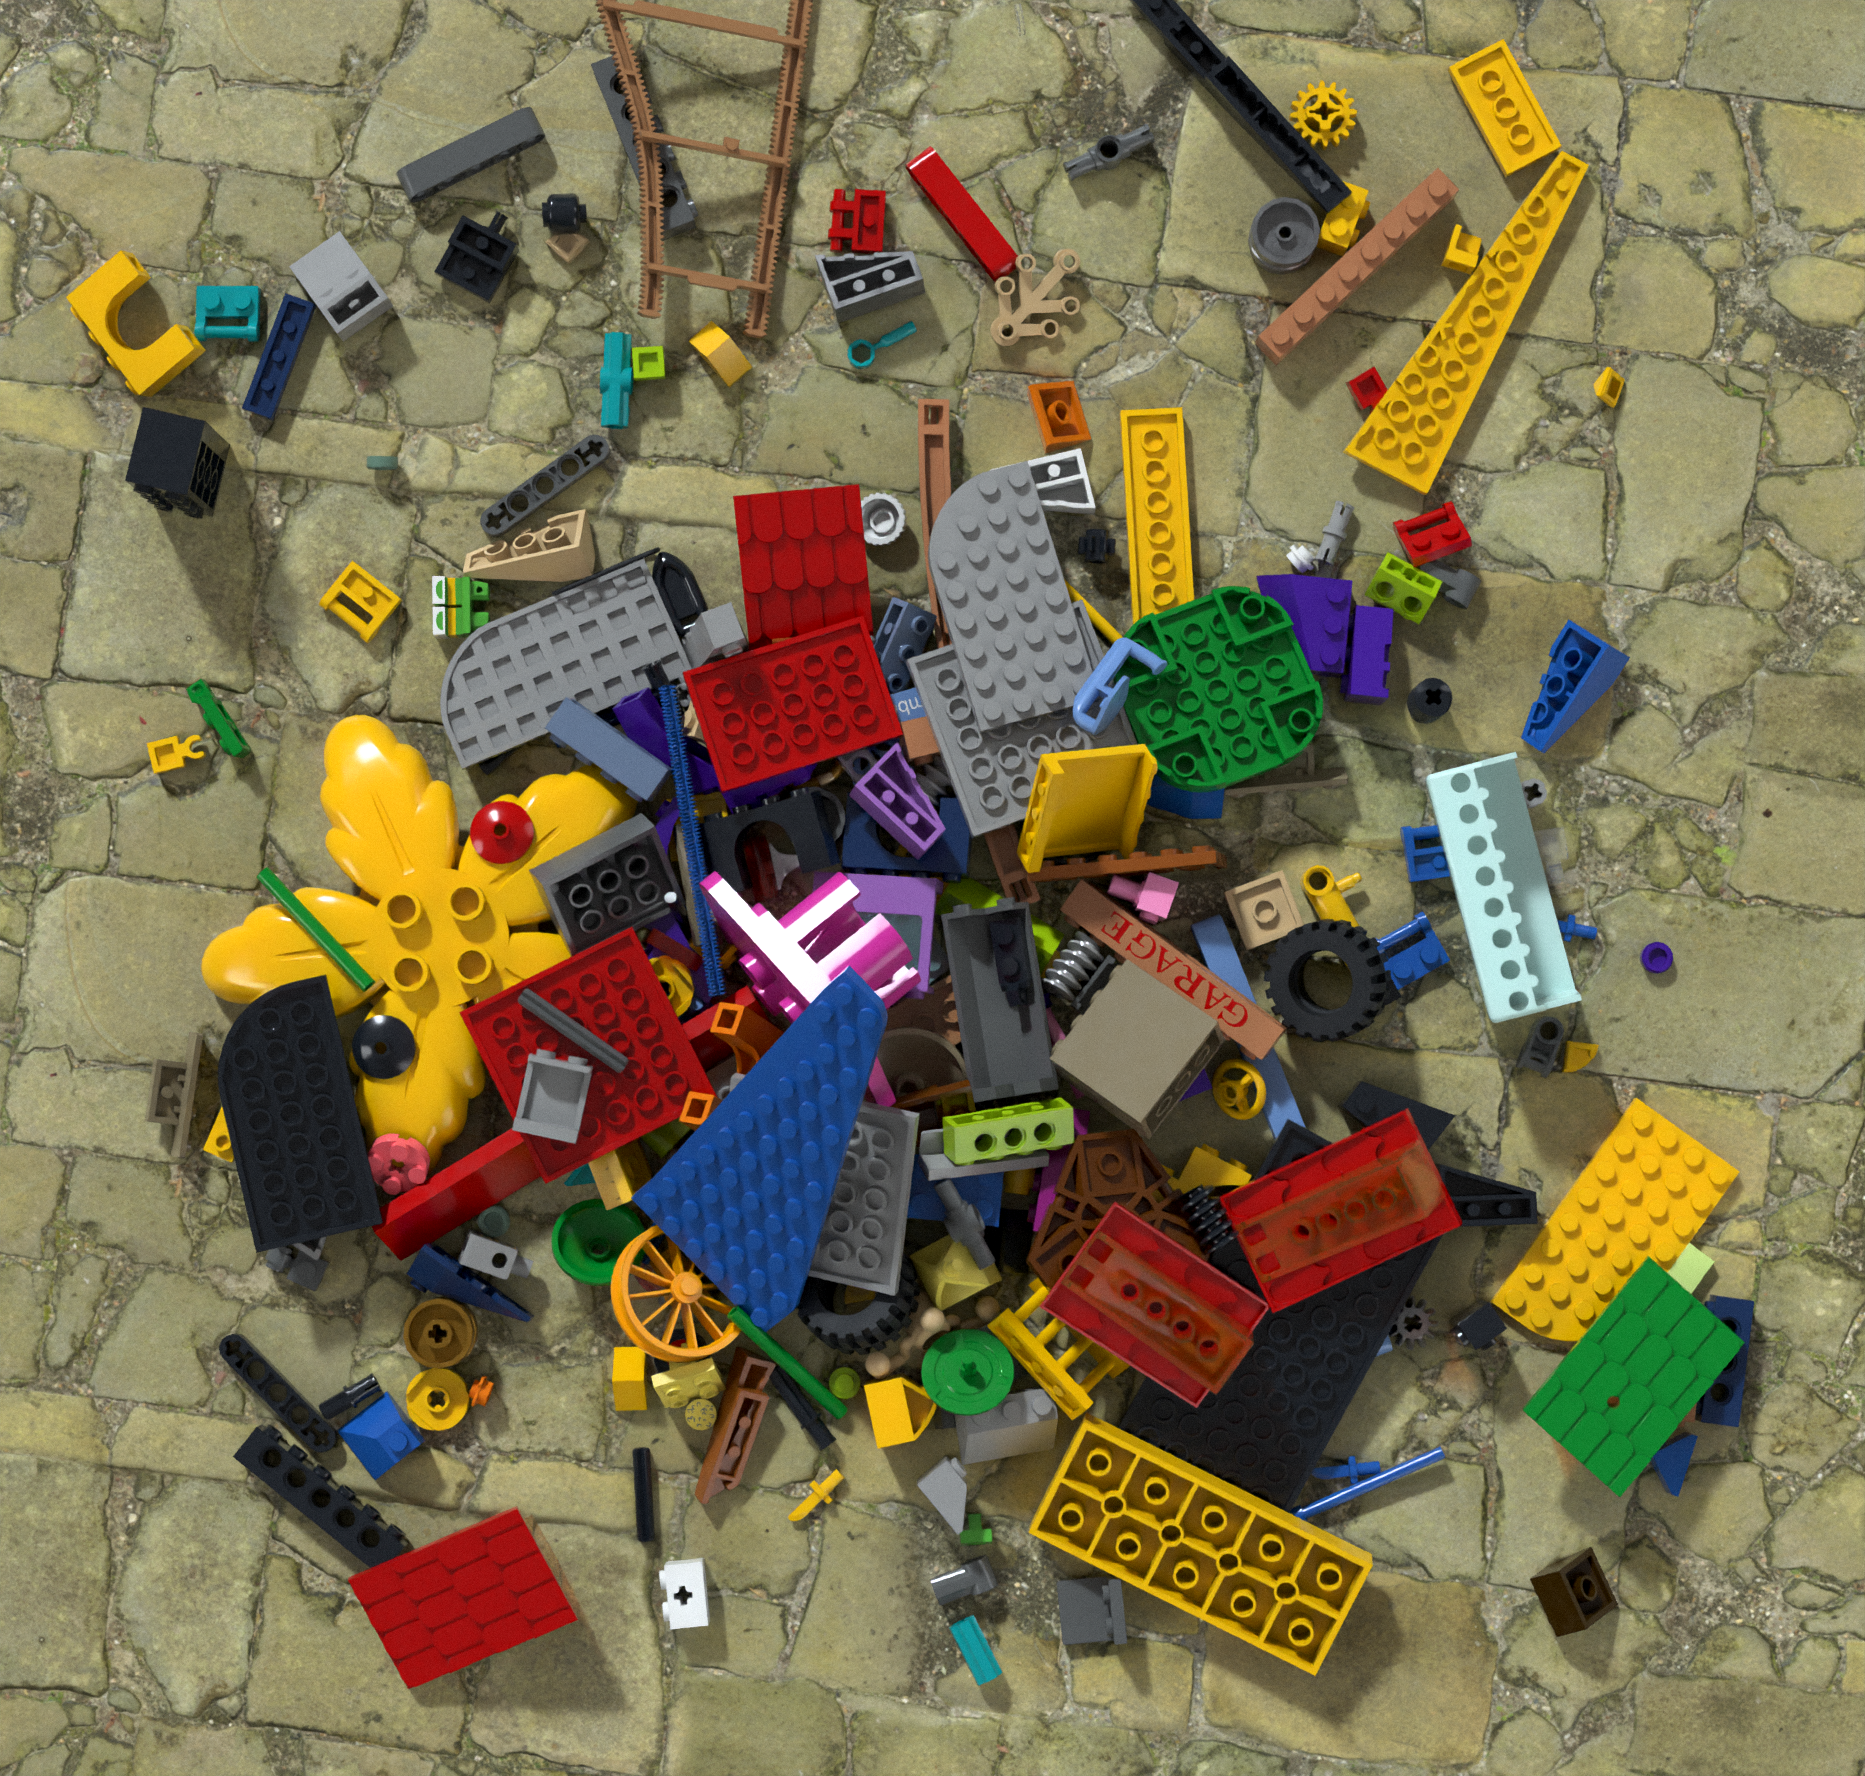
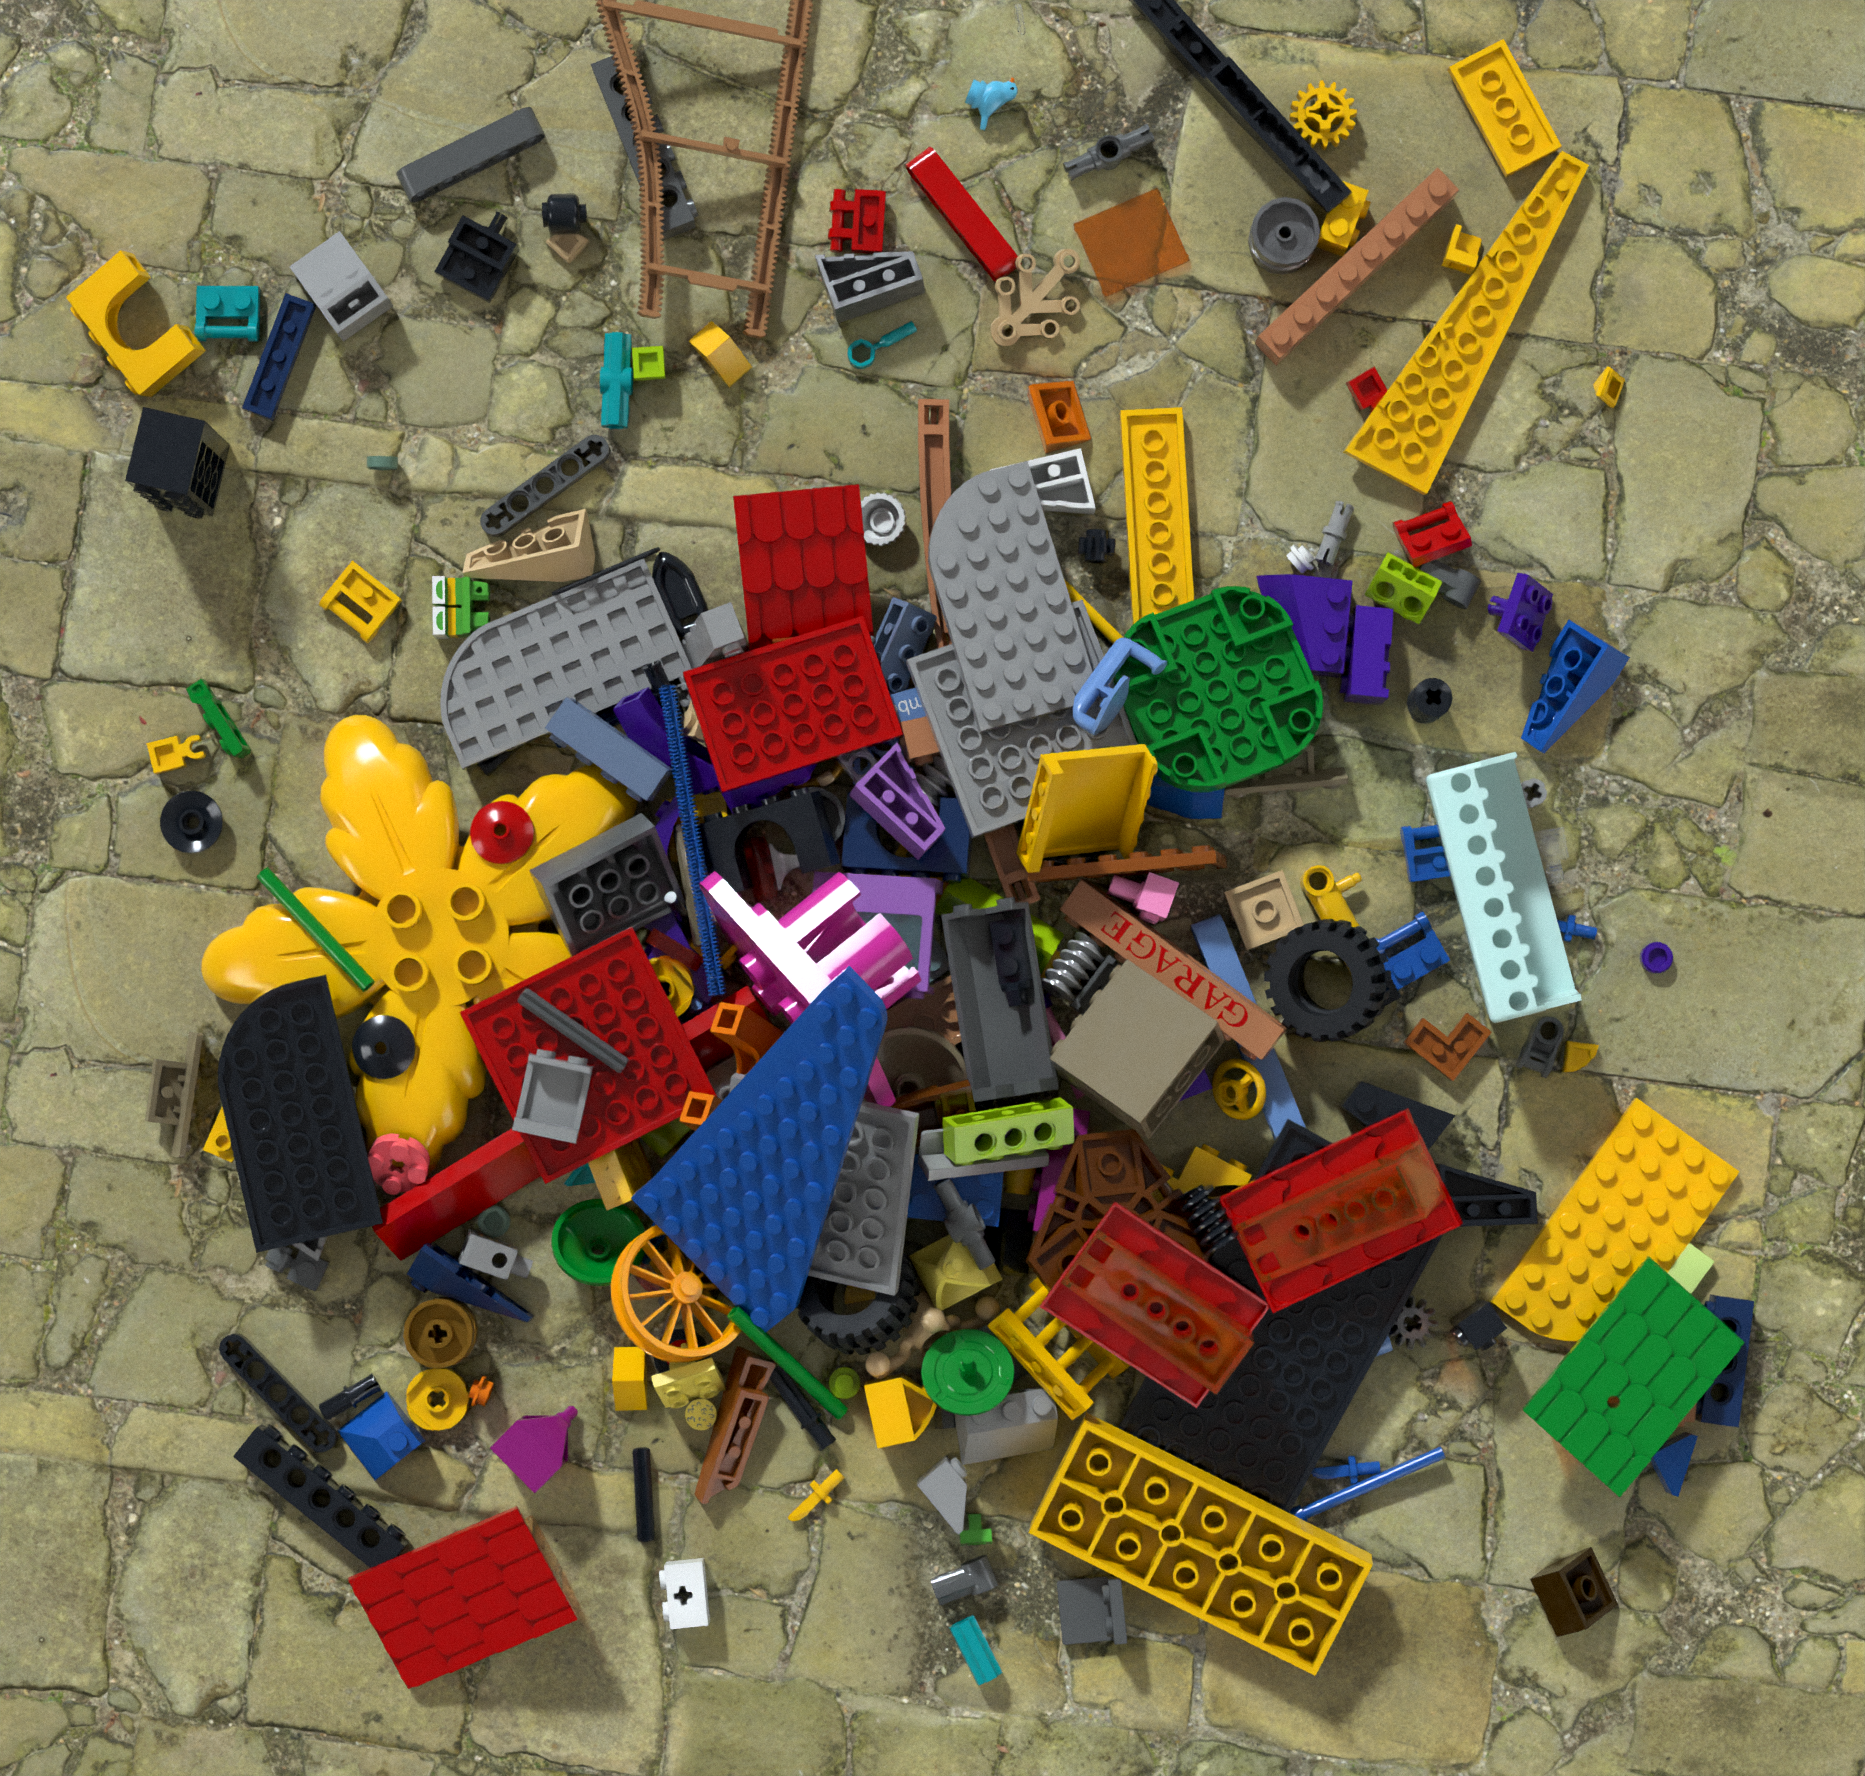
none -> black dish [160,791,223,853]
none -> magenta piece [490,1406,578,1493]
none -> medium azure animal [965,78,1018,131]
none -> clear orange piece [1073,188,1190,298]
none -> dark orange plate [1402,1013,1492,1081]
none -> dark purple plate [1488,573,1553,652]

